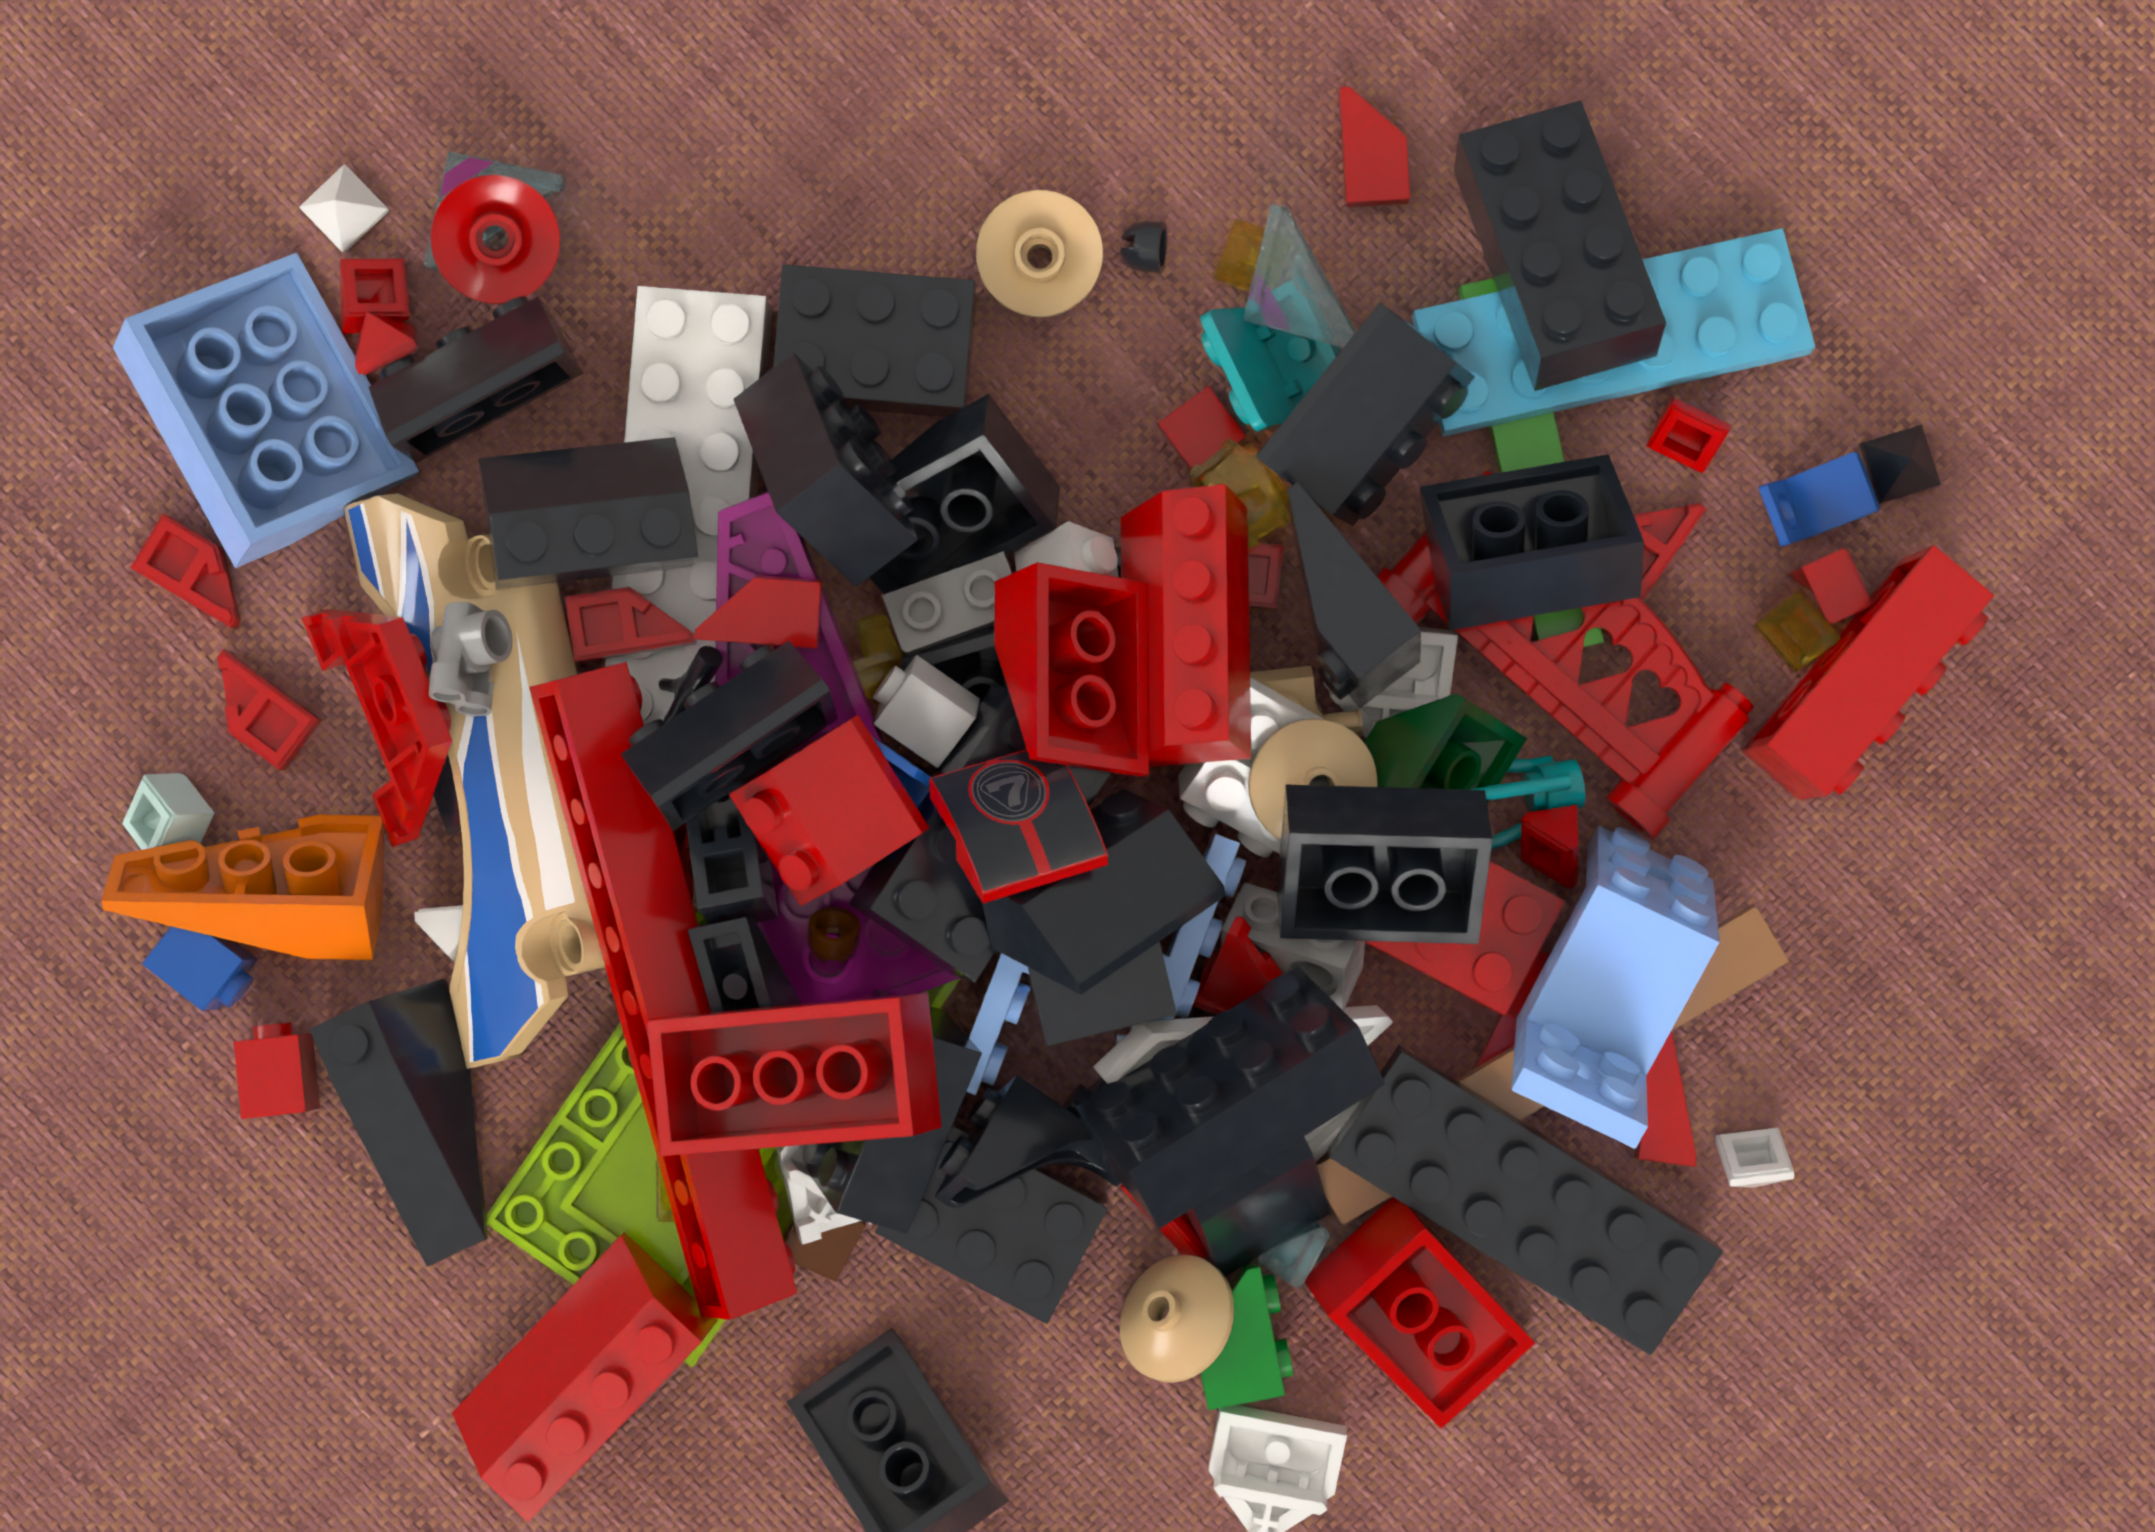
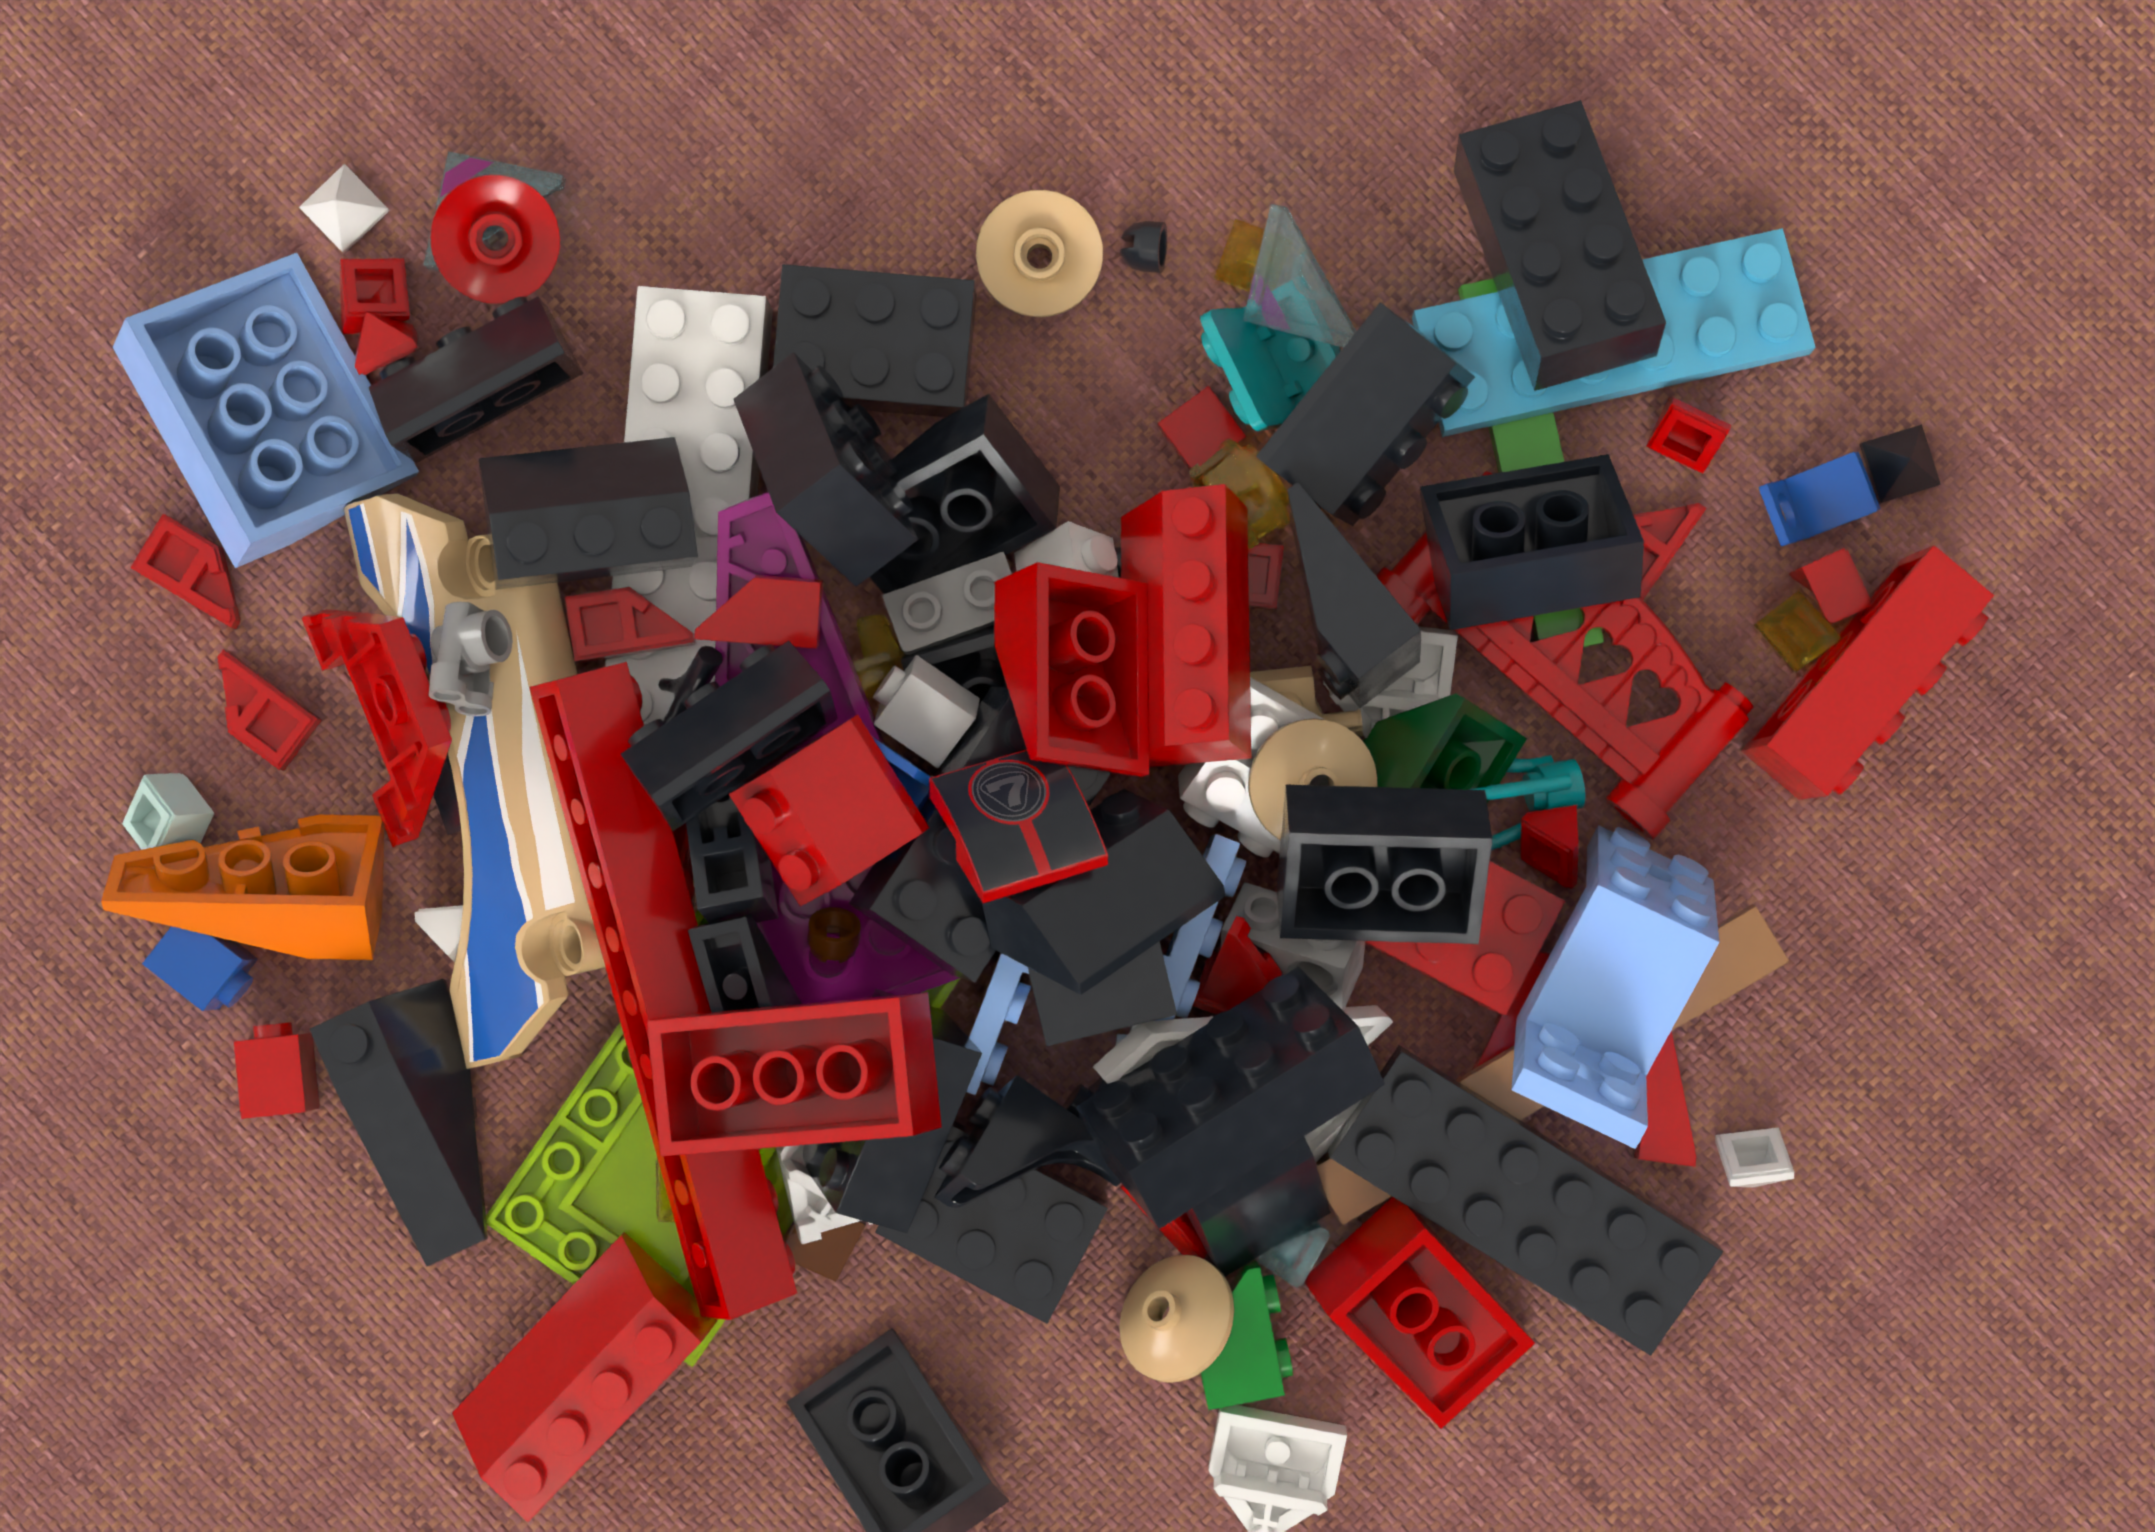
red tile [1338,86,1410,207] -> none

